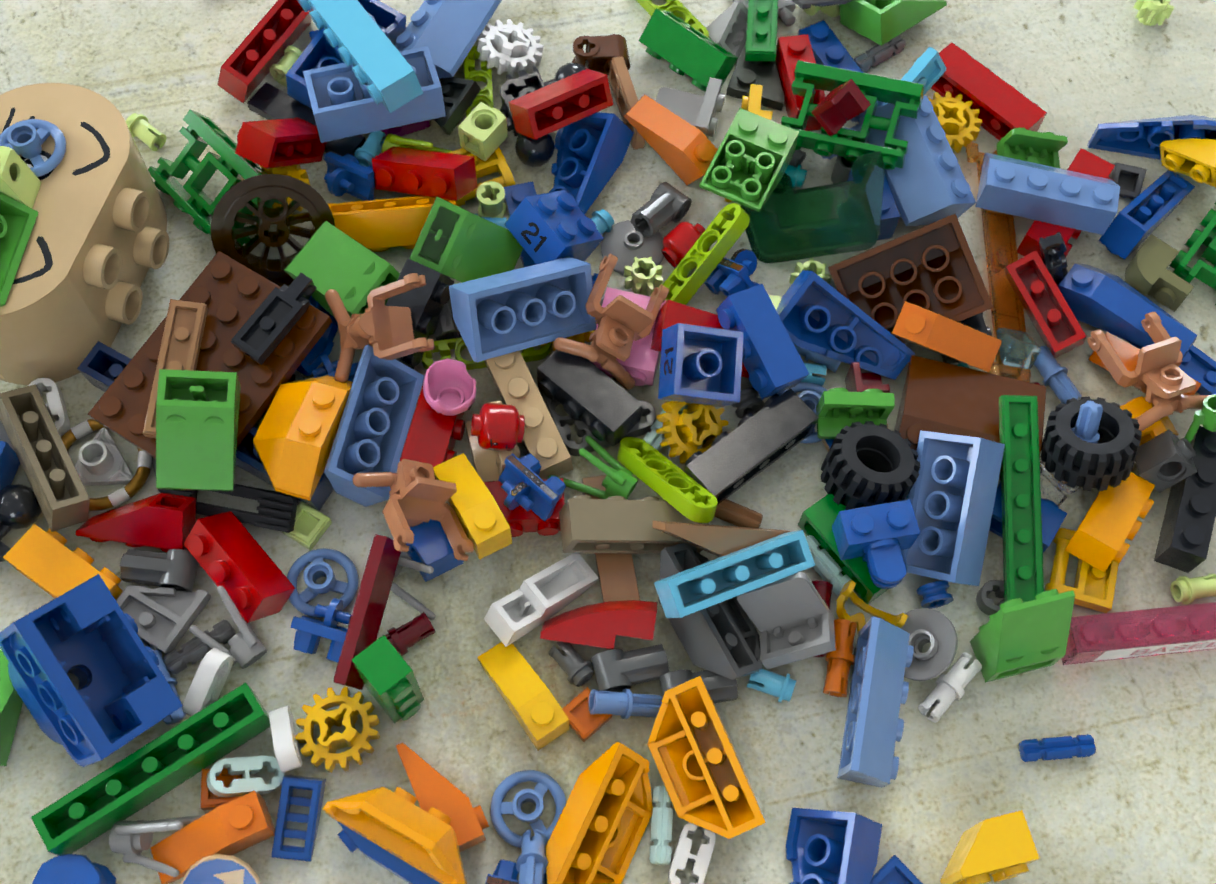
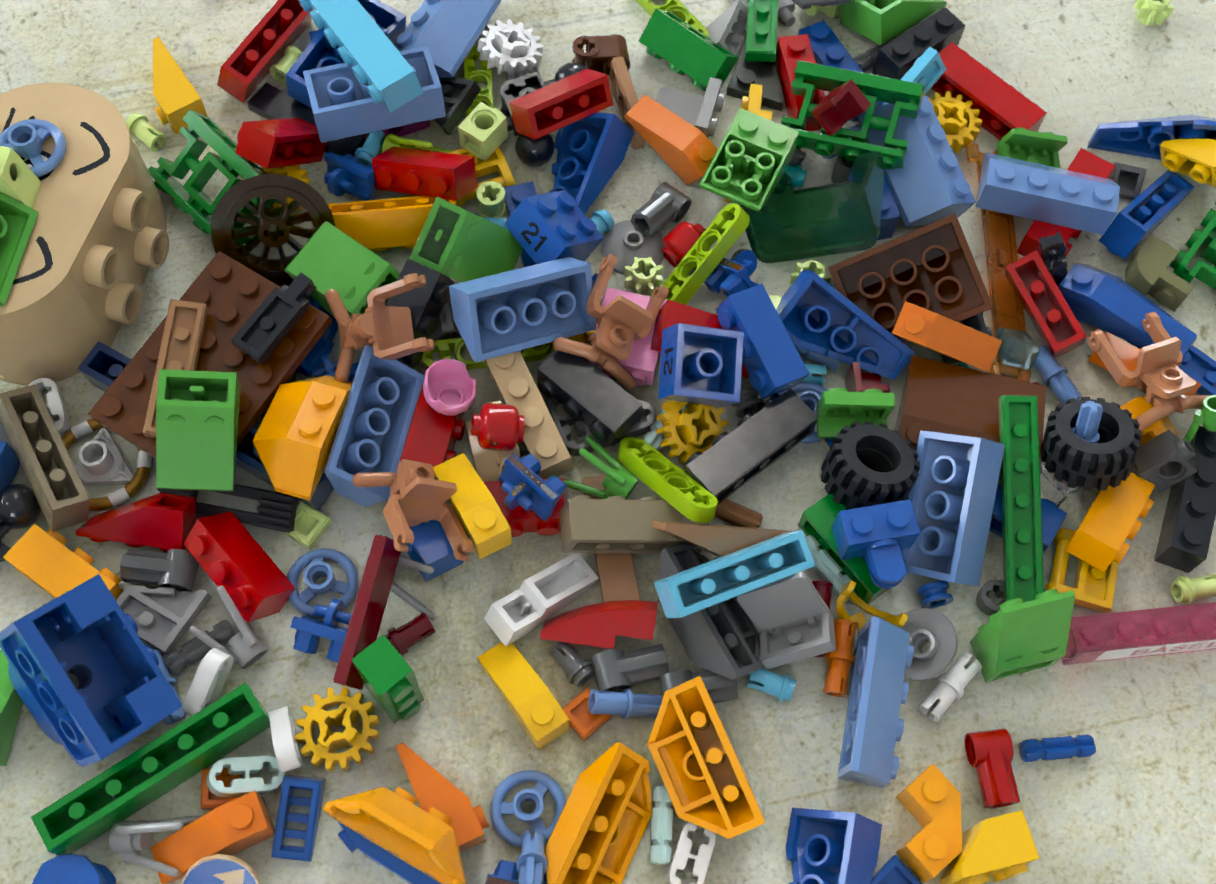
none -> yellow slope [153,36,208,134]
none -> black brick [872,7,966,80]
none -> light orange brick [896,764,962,883]
none -> red piece [964,728,1020,809]

